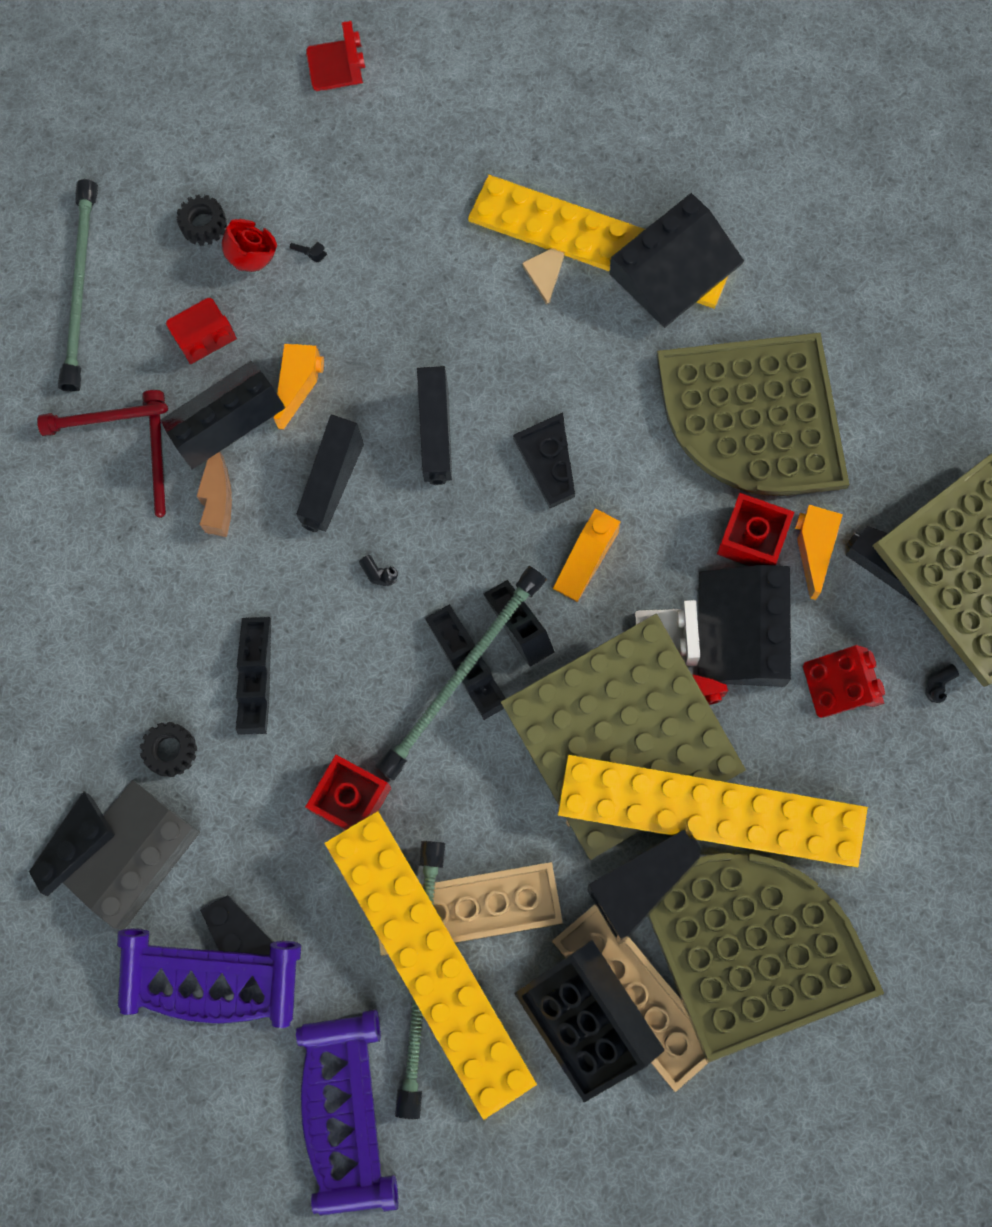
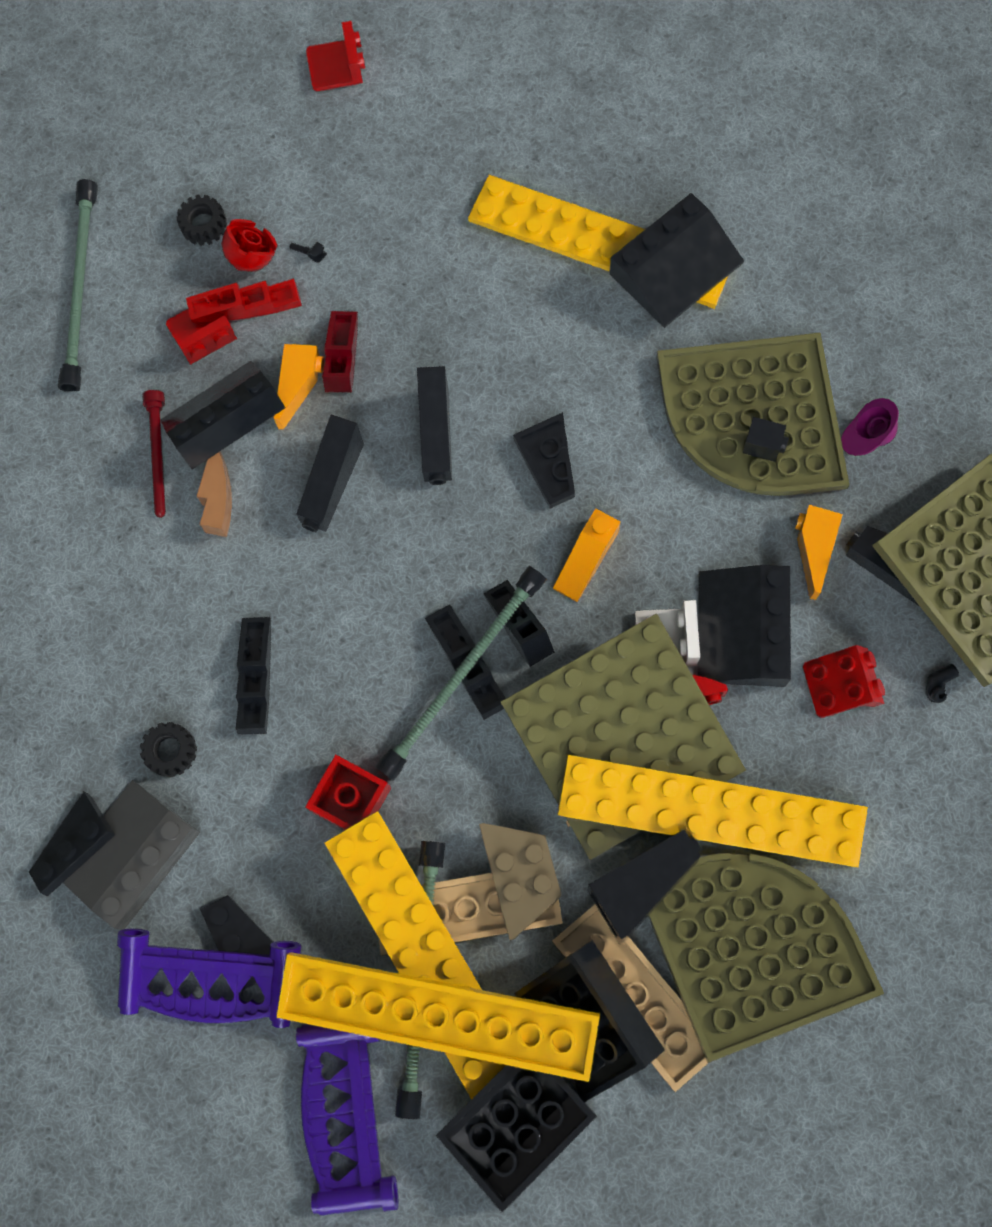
dark red piece [37,403,168,436] -> none
black arm [359,555,398,586] -> none
tan tile [522,248,565,304] -> none
red brick [717,493,795,566] -> none
none -> red slope [186,279,302,323]
none -> yellow plate [276,952,600,1082]
none -> dark red slope [322,311,358,393]
none -> black slope [436,1065,597,1213]
none -> dark tan wing [479,823,562,941]
none -> black brick [743,417,789,462]
none -> magenta piece [841,398,899,456]

